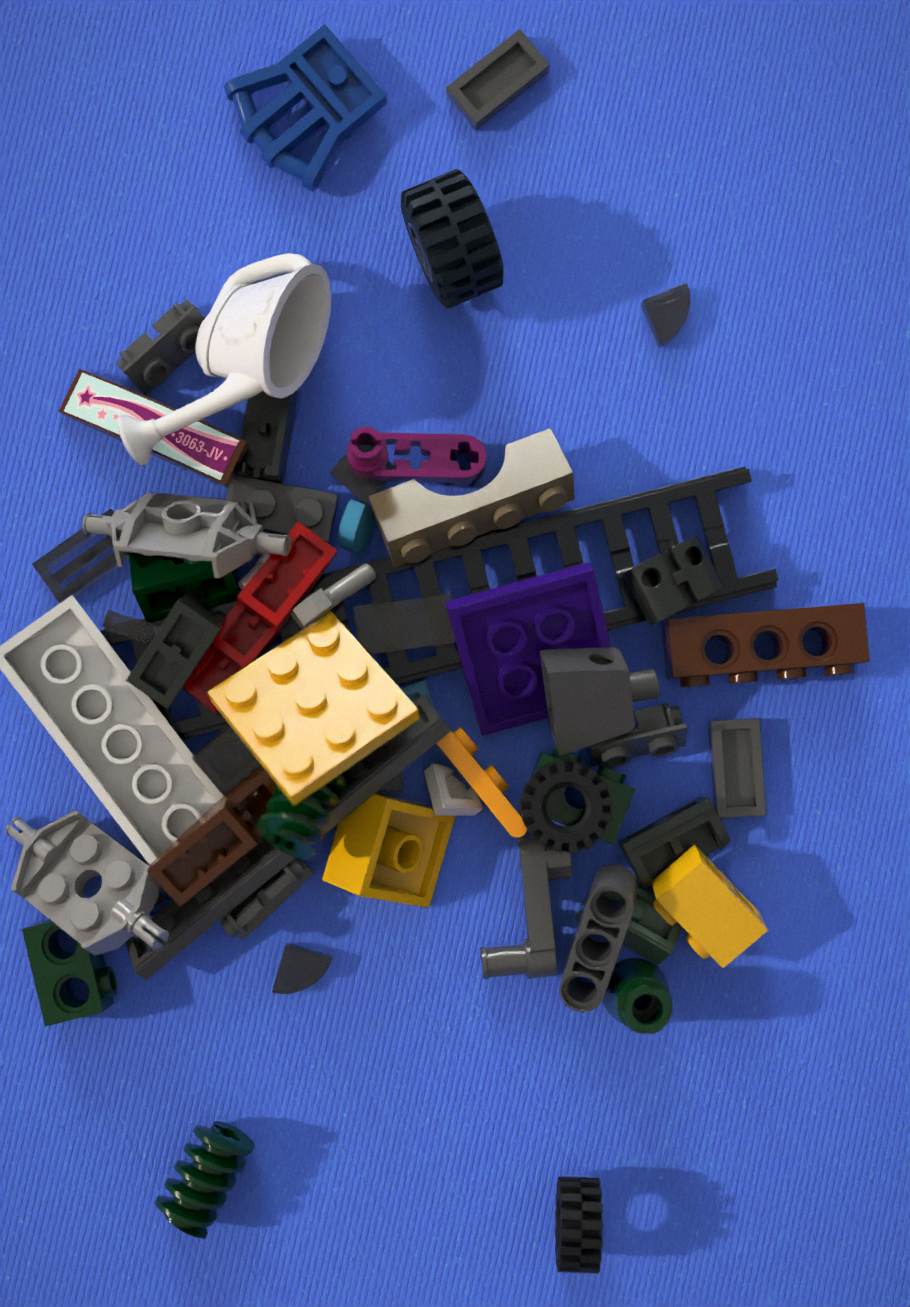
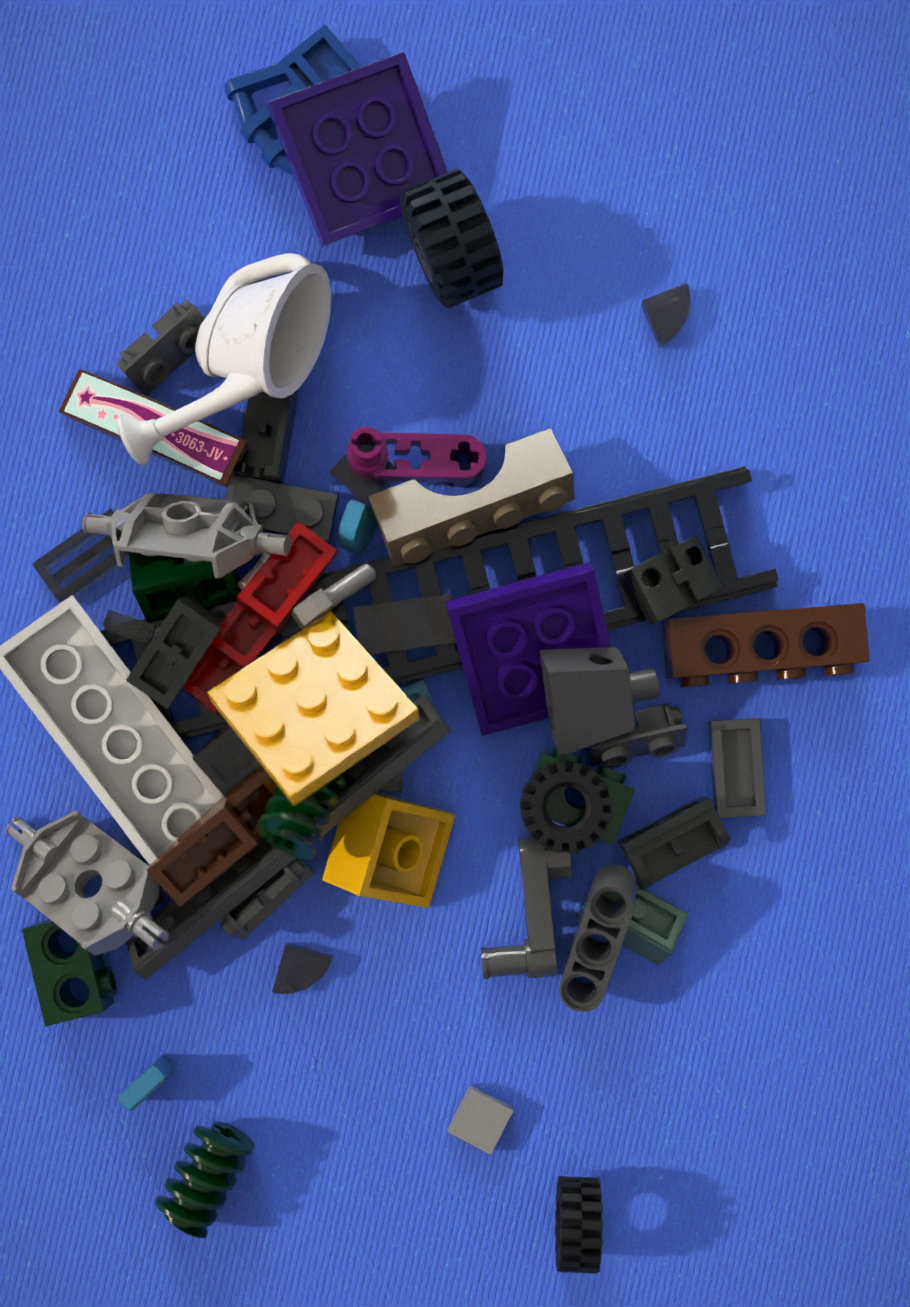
white tile [424,764,483,816] -> none
light orange hinge [436,727,527,838] -> none
dark grey tile [446,29,550,130] -> none
dark green plant [603,958,673,1034] -> none
yellow brick [651,844,768,968] -> none
none -> dark azure tile [117,1054,174,1111]
none -> dark purple plate [267,52,448,247]
none -> light grey tile [447,1084,514,1155]

